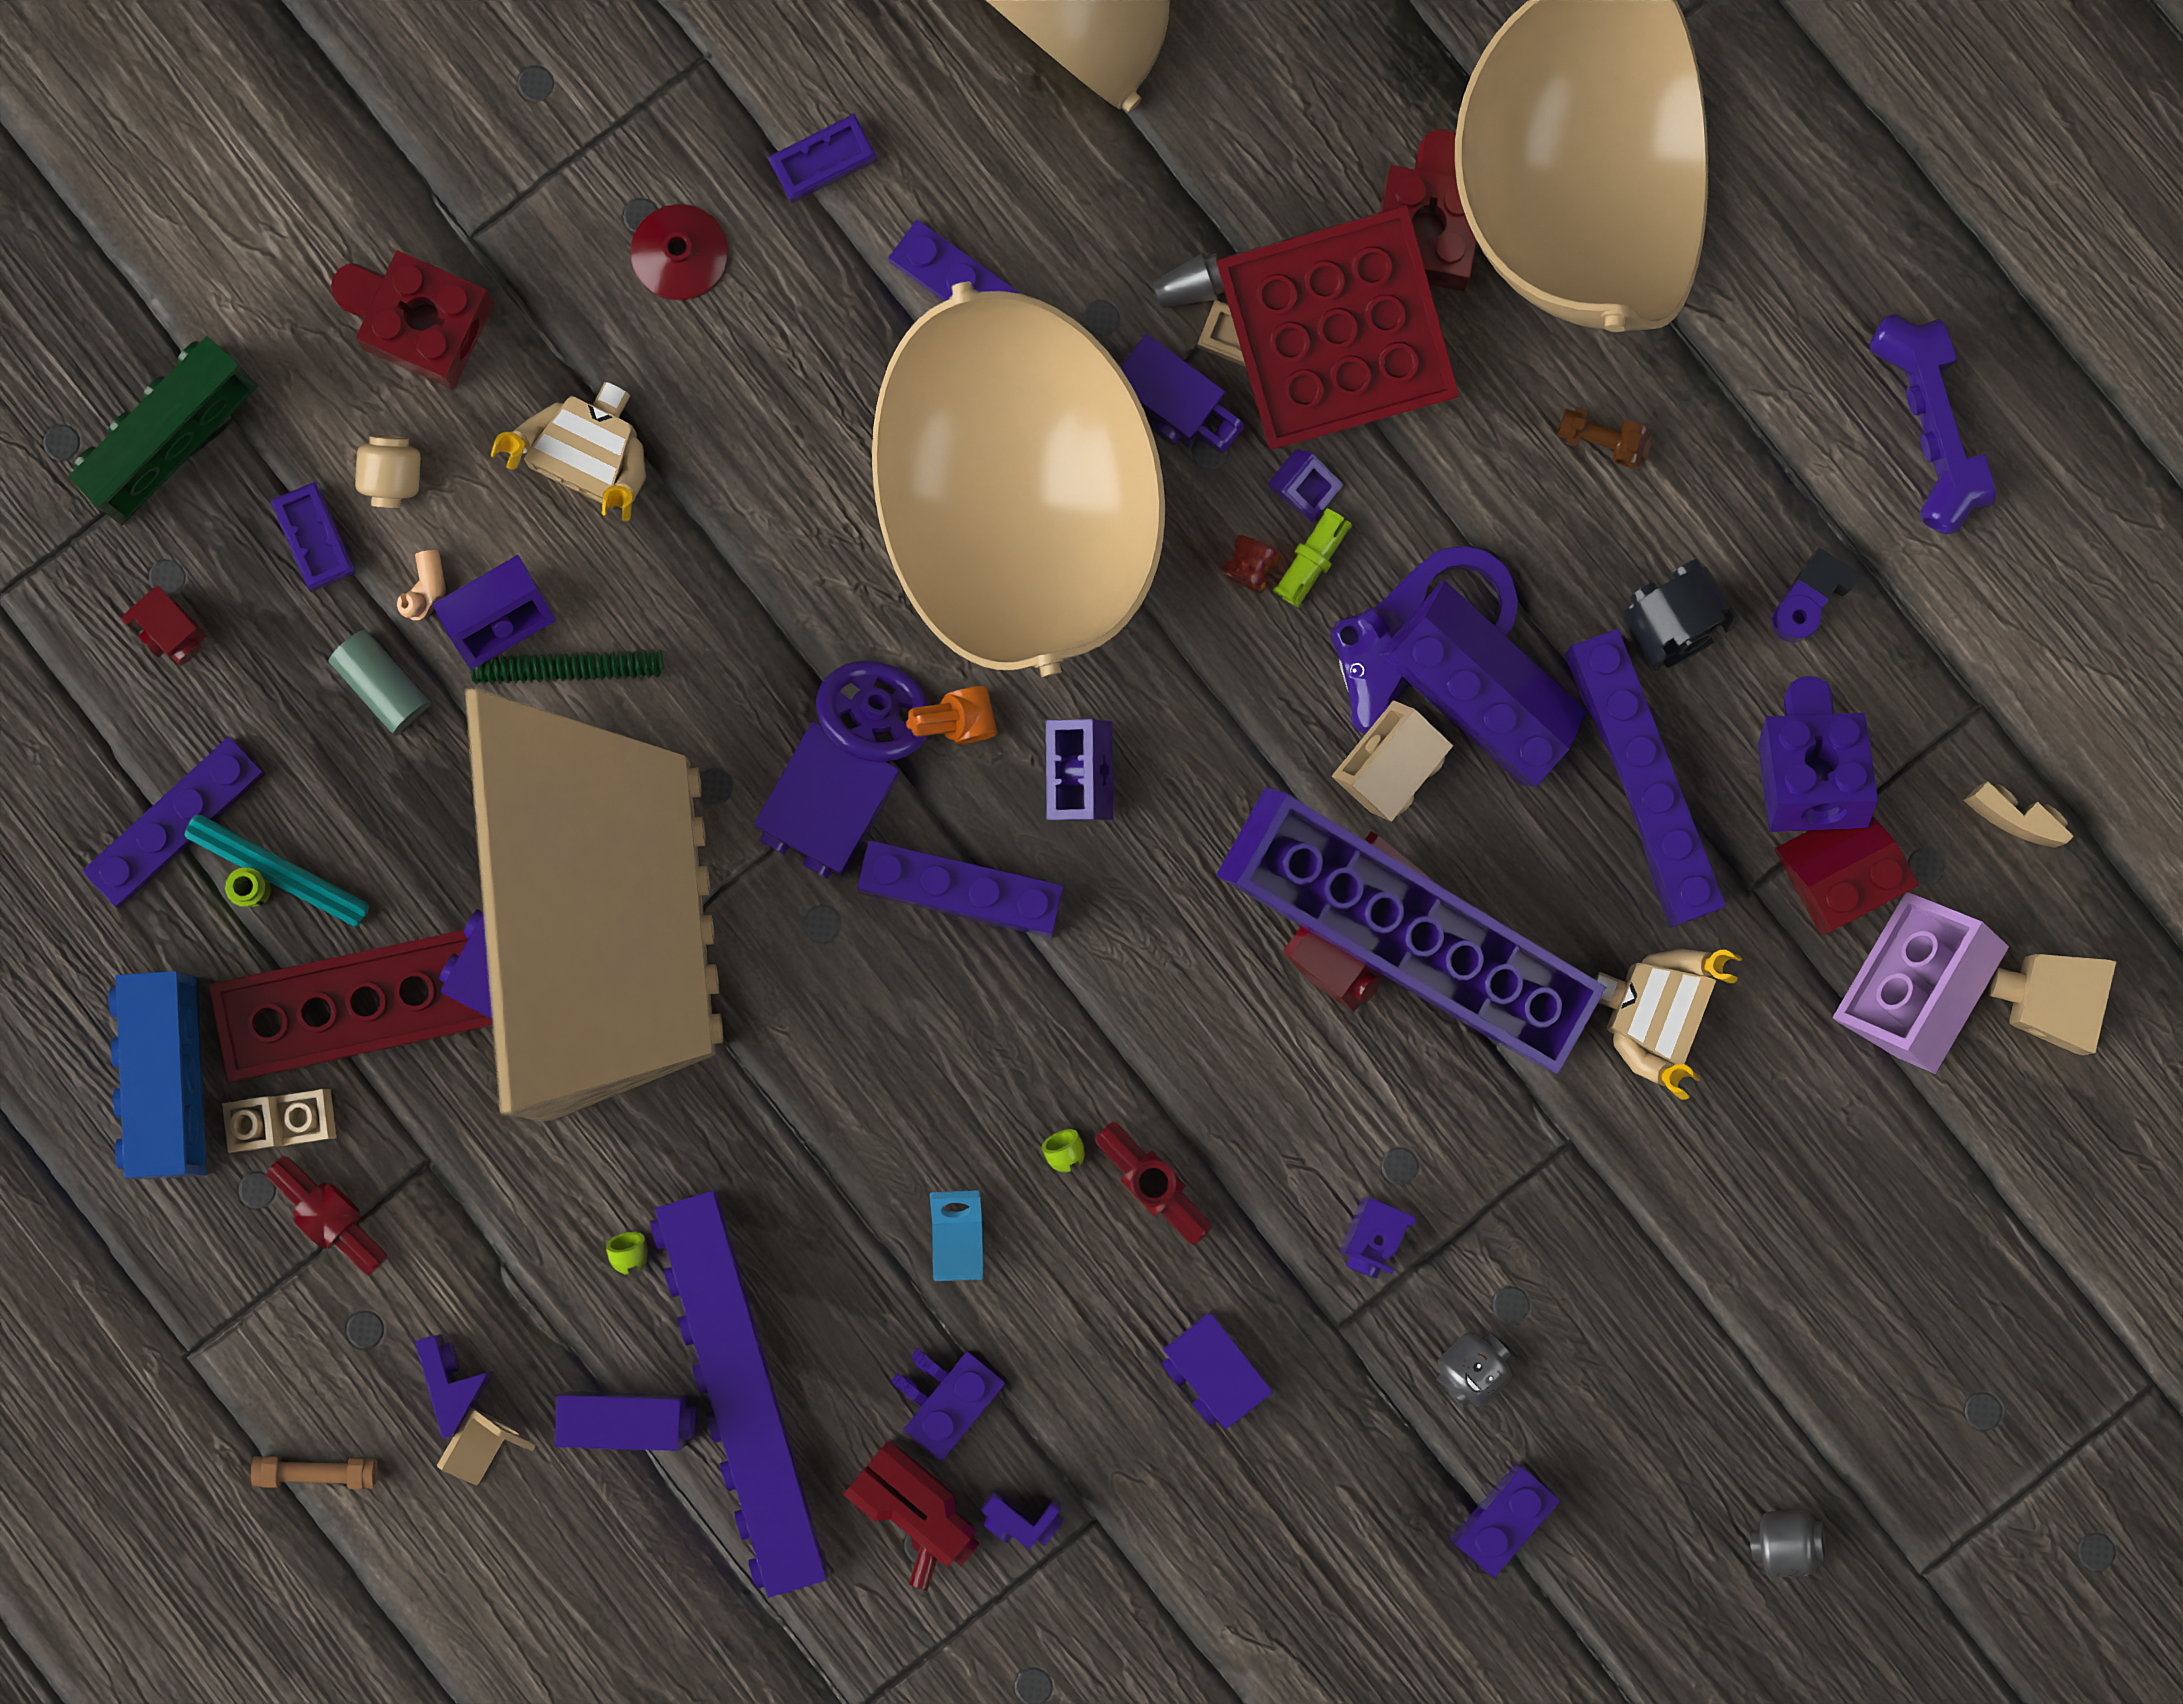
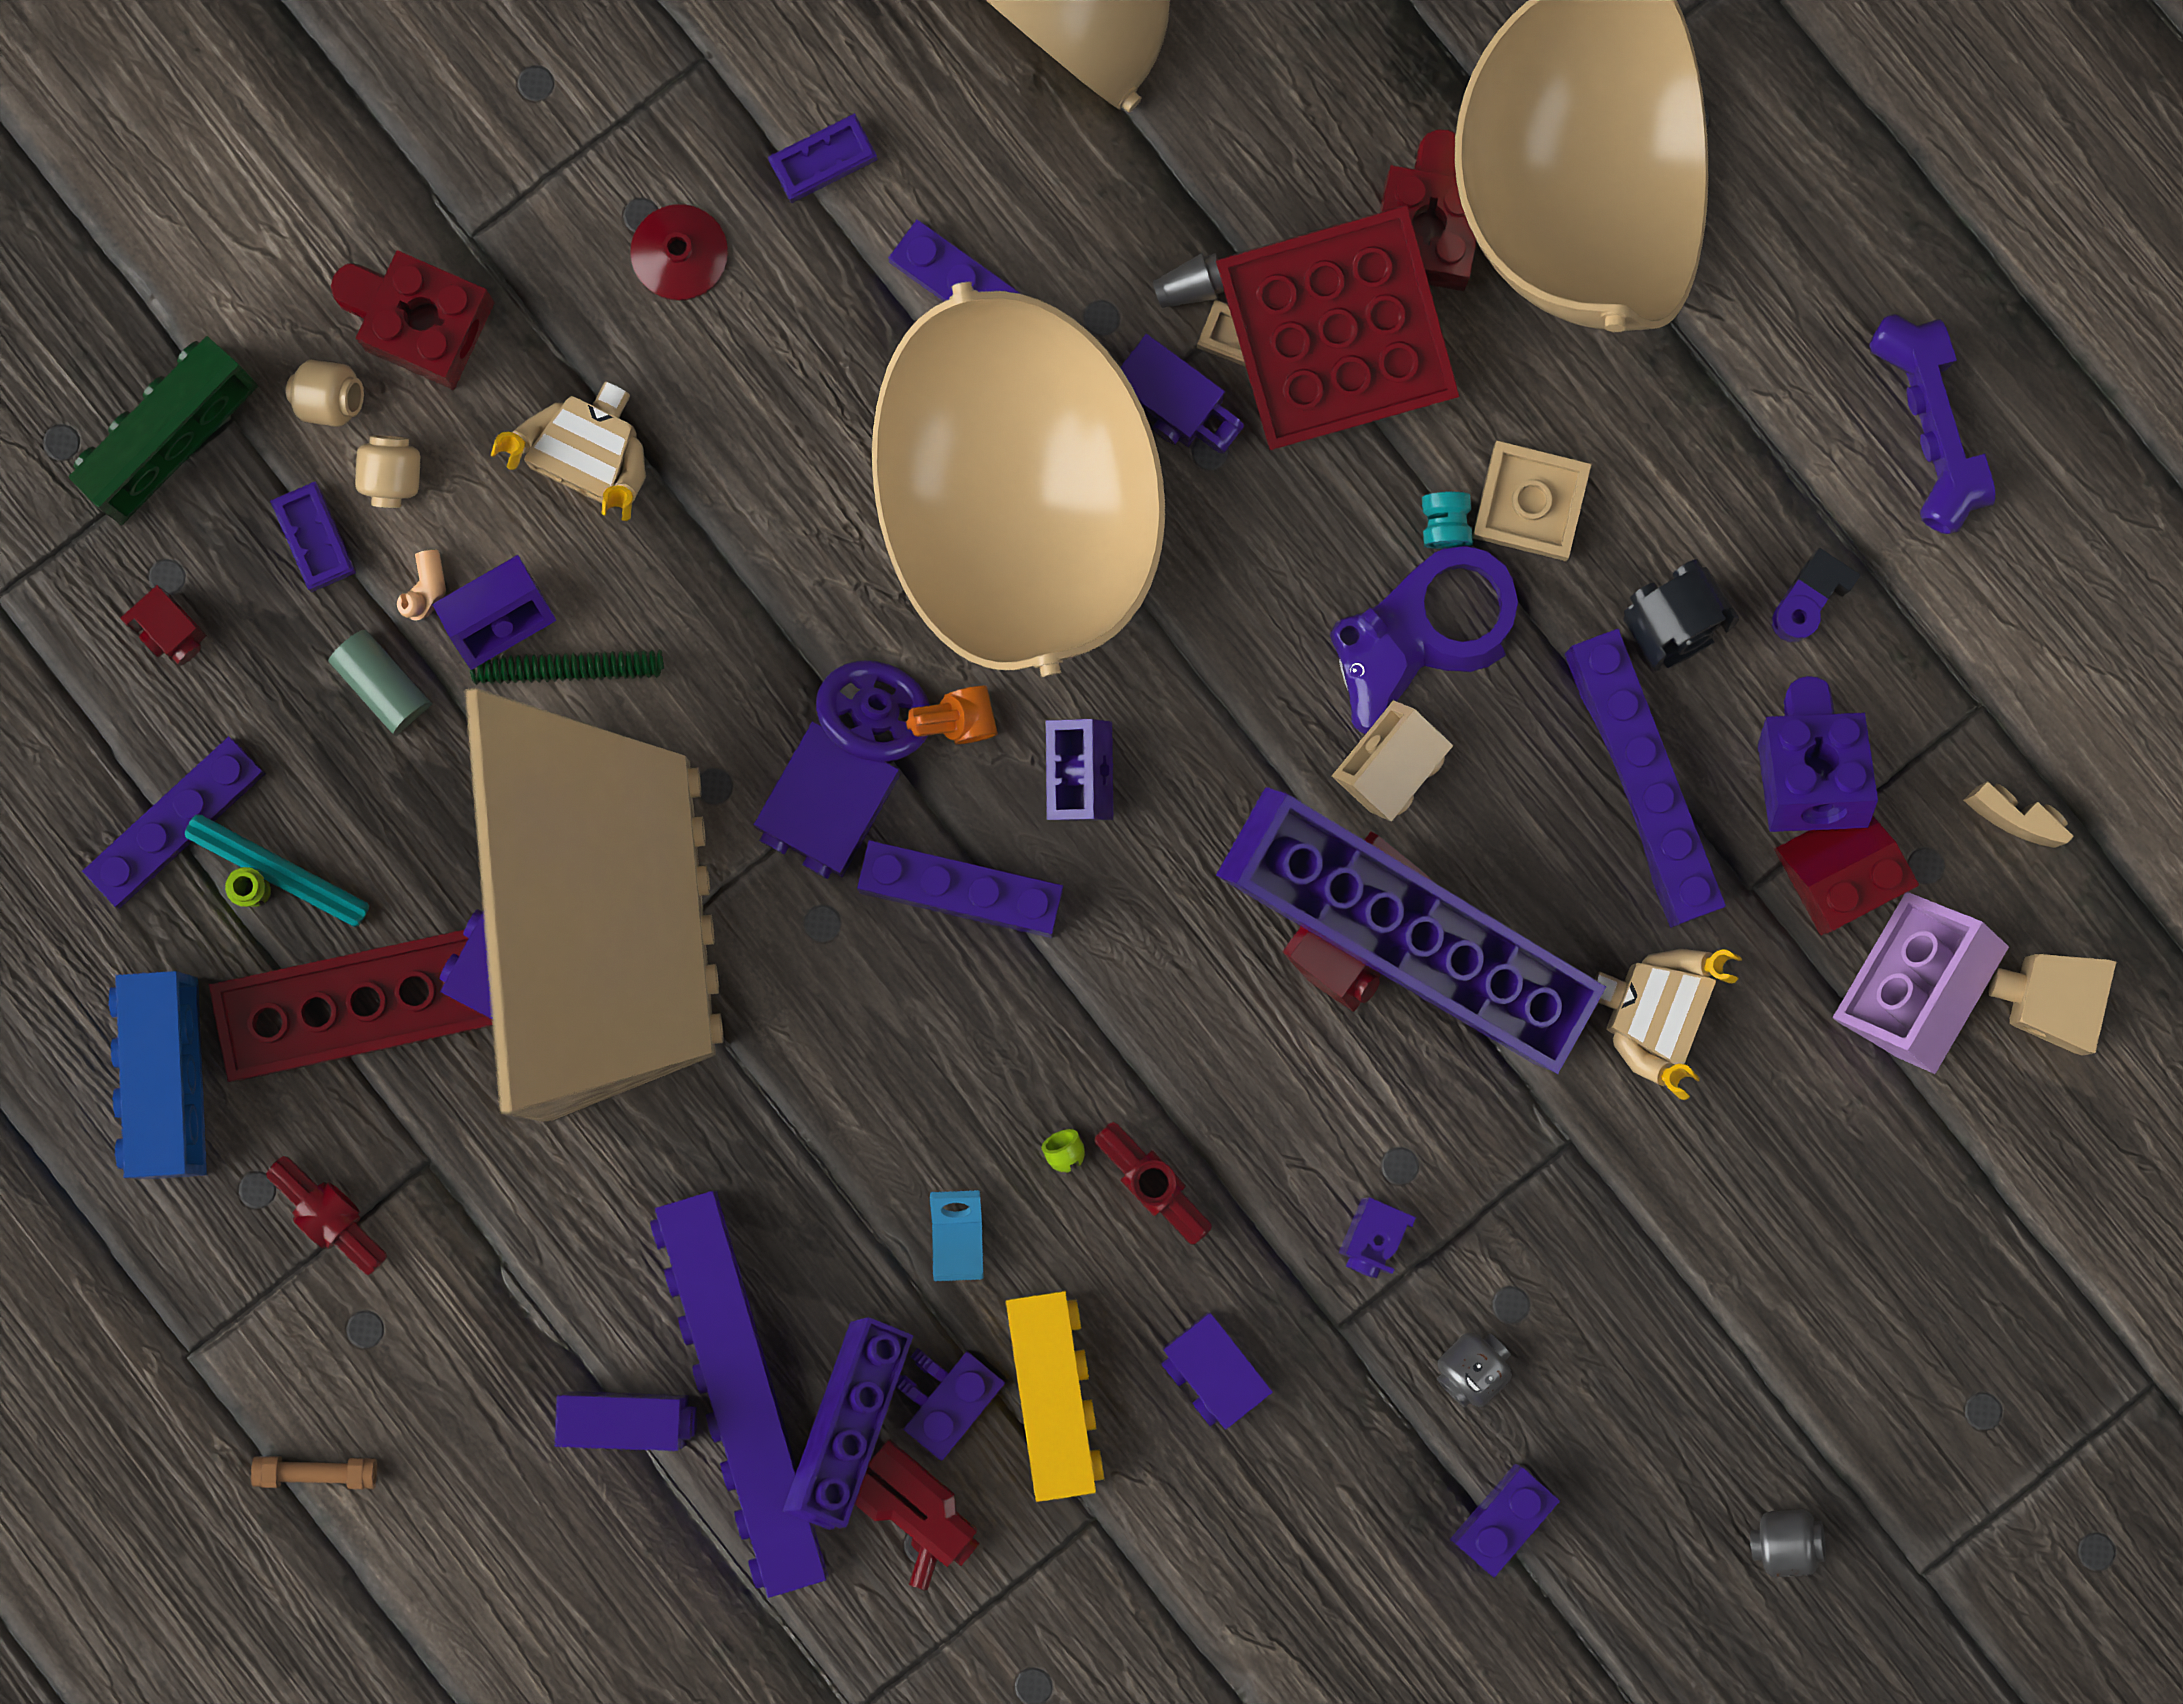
tan slope [222,1089,336,1153] -> none
dark purple slope [415,1334,493,1439] -> none
tan bracket [437,1407,536,1485] -> none
lime hinge [606,1232,648,1275] -> none
dark purple bracket [981,1489,1063,1550] -> none
clear red wheel [1220,535,1281,593] -> none
dark purple slope [1267,449,1343,522] -> none
lime pin [1273,508,1353,608] -> none
dark purple slope [1379,580,1587,786] -> none
reddish brown bar [1557,407,1652,469] -> none
none -> tan head [286,360,364,427]
none -> dark purple brick [782,1317,914,1529]
none -> yellow brick [1006,1291,1104,1502]
none -> teal wheel [1422,492,1473,549]
none -> tan plate [1472,441,1591,561]

